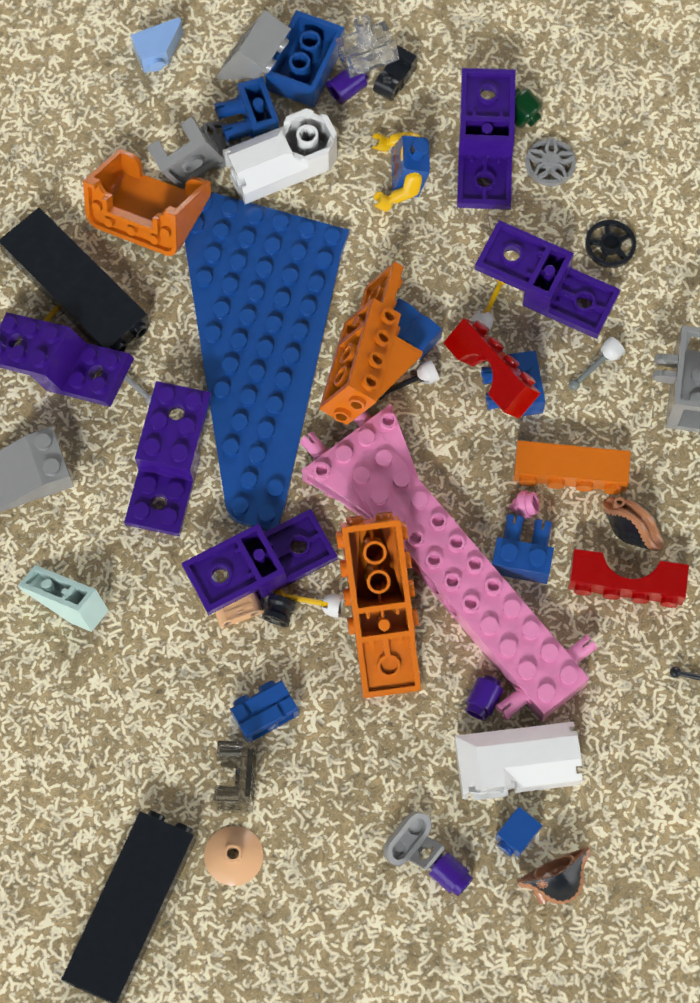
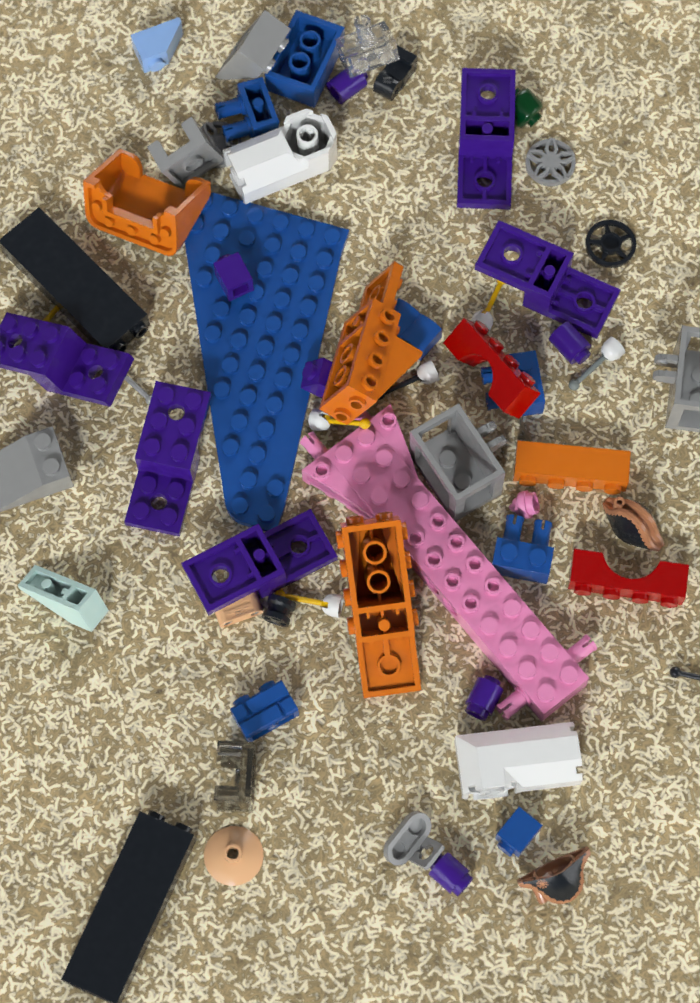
torso [372,131,430,212] -> none
none -> dark purple brick [213,252,254,302]
none -> dark purple brick [300,358,333,399]
none -> hinge [308,408,371,431]
none -> light grey piece [409,403,507,522]
none -> dark purple brick [549,321,591,364]

